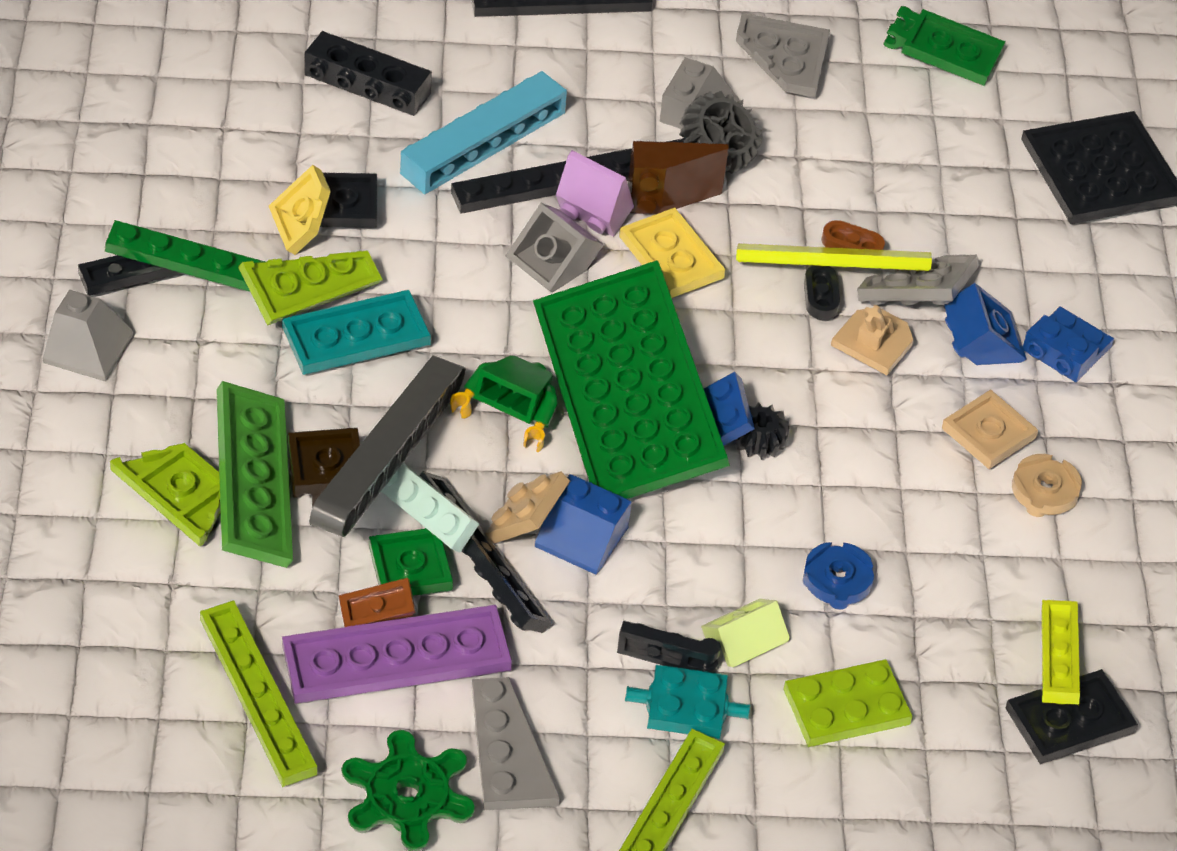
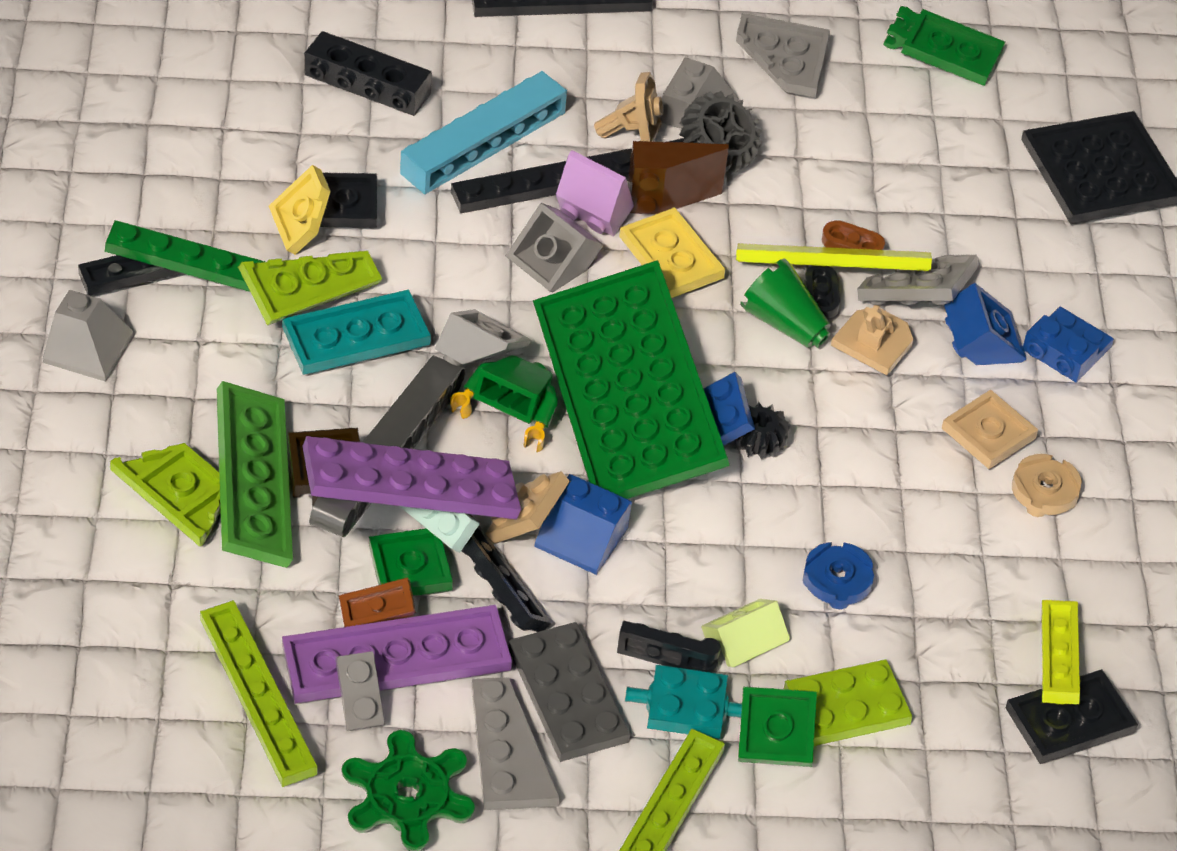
none -> medium lavender plate [303,436,521,519]
none -> light grey plate [335,651,385,731]
none -> light grey slope [435,309,531,366]
none -> dark grey plate [508,622,630,762]
none -> tan piece [594,72,663,142]
none -> green plate [738,687,817,767]
none -> green cone [740,259,831,348]

